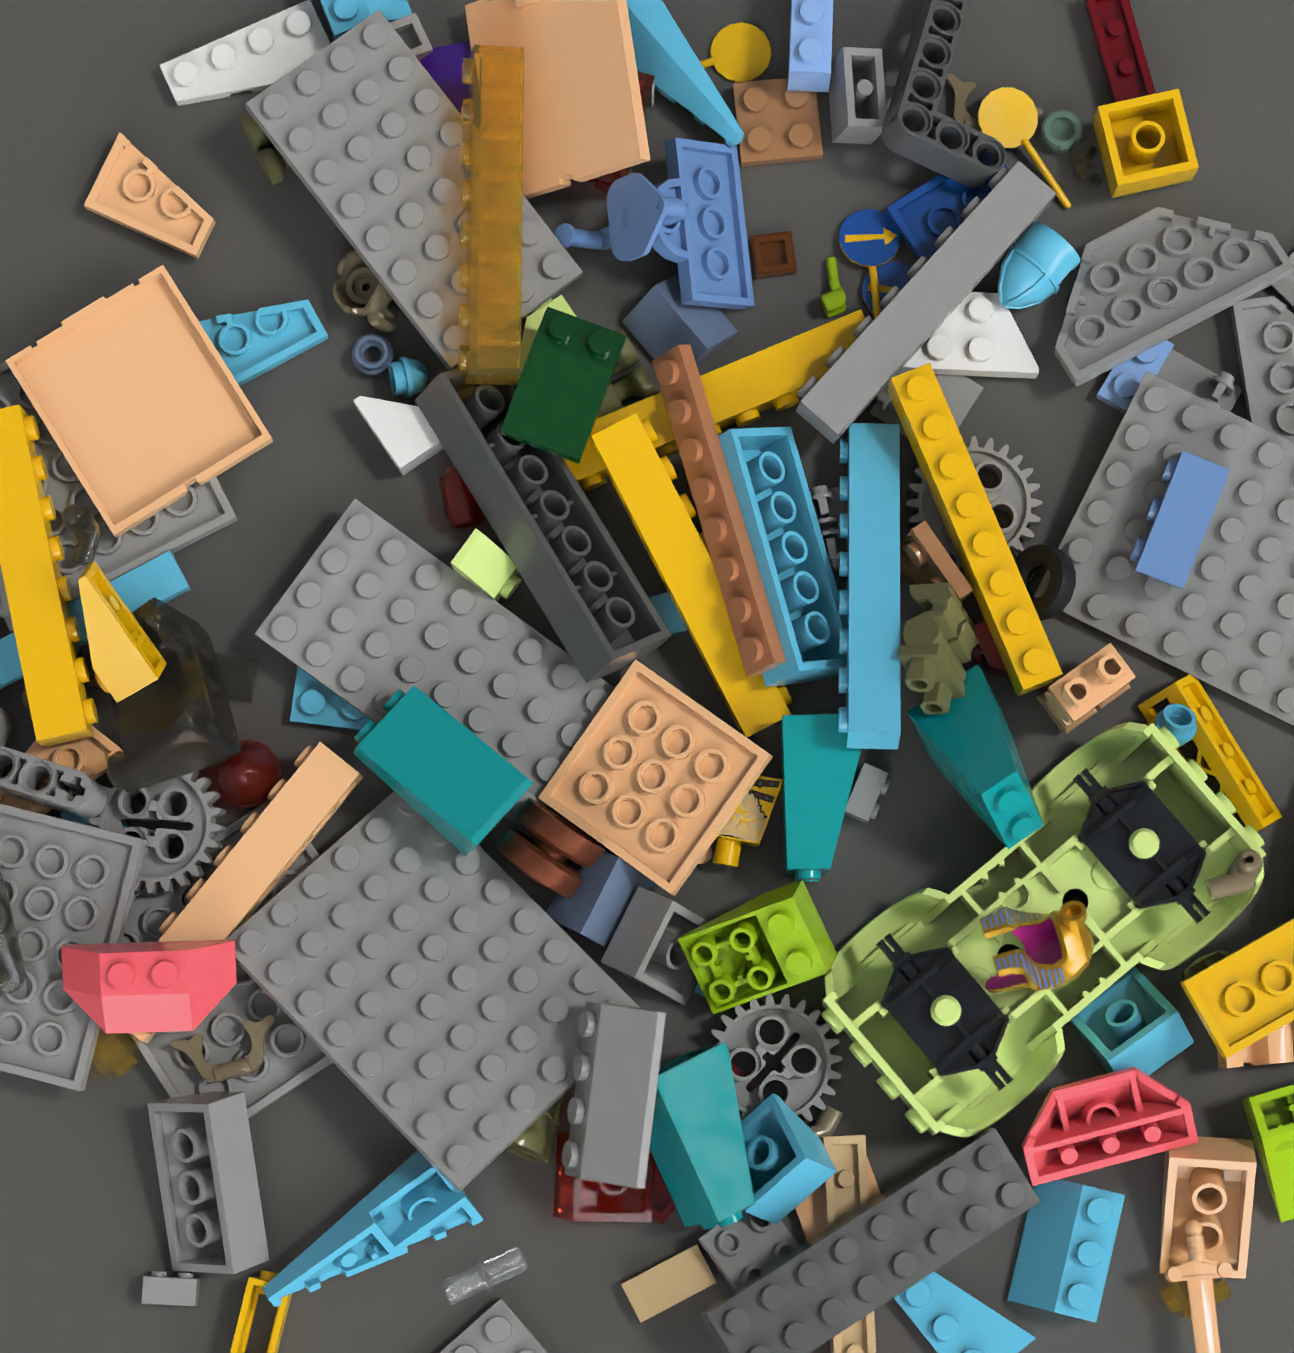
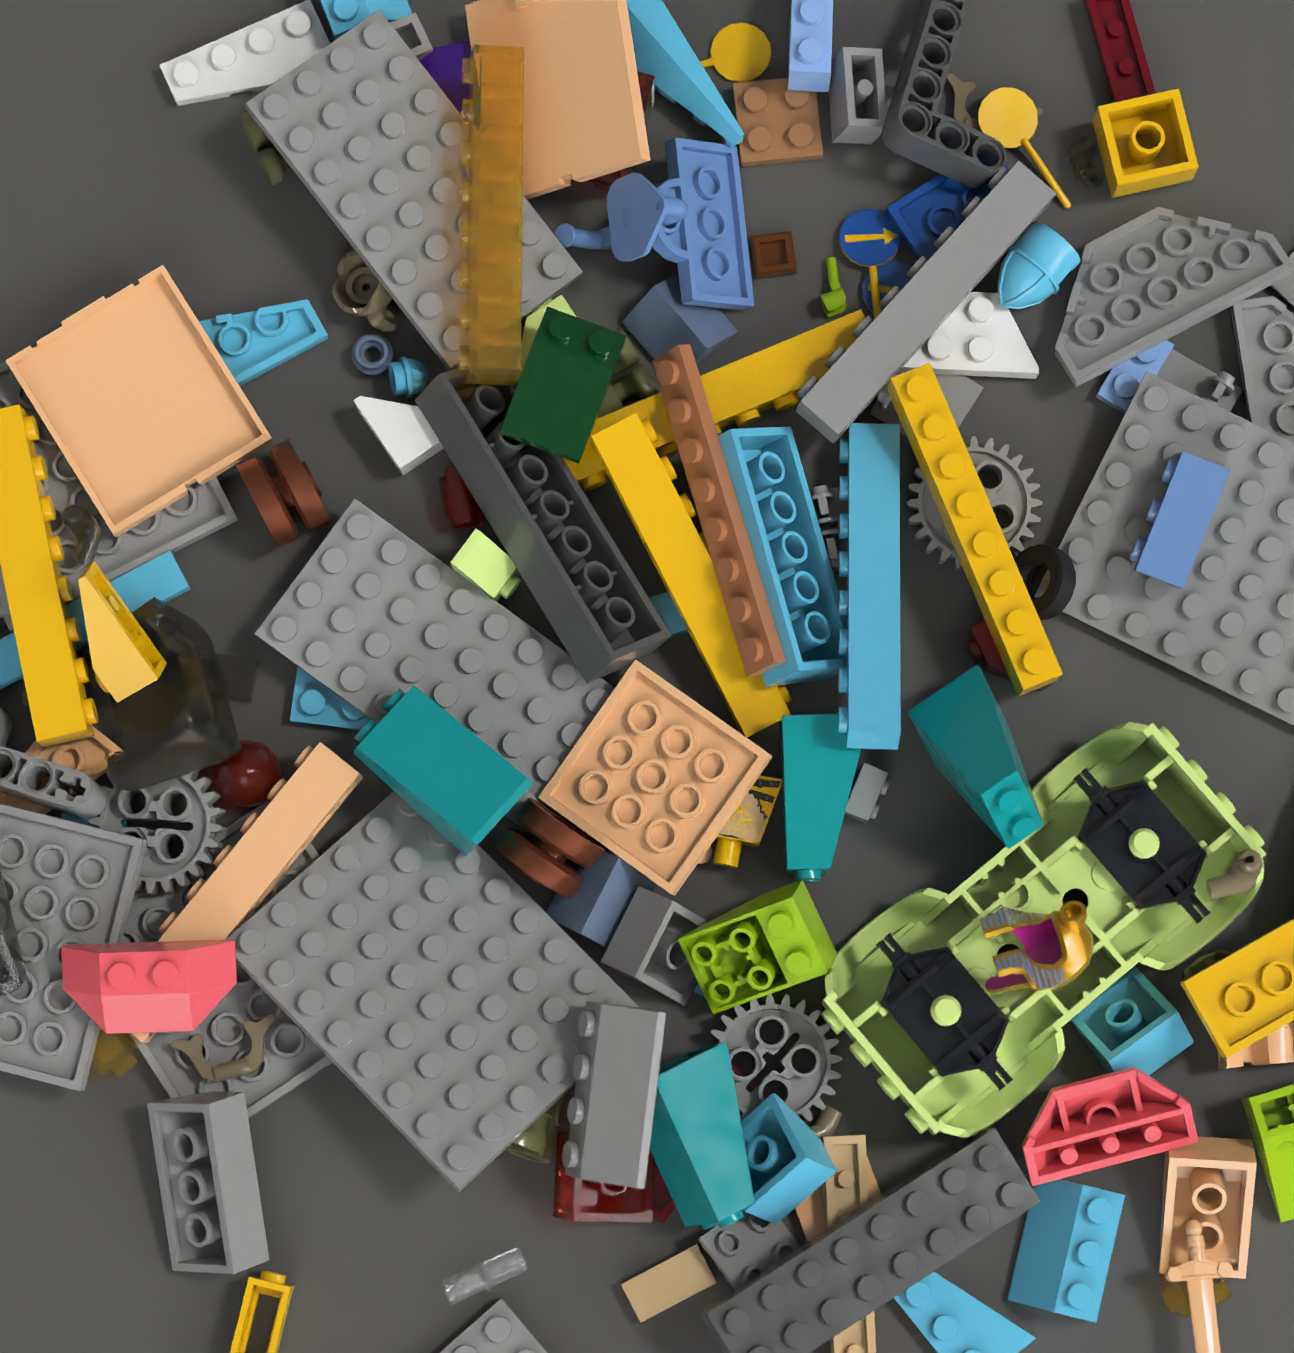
light nougat wing [84,132,215,259] -> none
light grey piece [141,1271,200,1306] -> none
medium azure wedge [262,1150,483,1307] -> none
olive hips [897,582,980,715] -> none
medium nougat plate [900,521,973,603] -> none
light nougat hips [1036,642,1136,733] -> none
sand green tile [1040,110,1083,153] -> none
yellow fence [1138,675,1282,832] -> none
medium azure plate [1154,704,1197,748] -> none
none -> copper wheel [236,439,331,548]

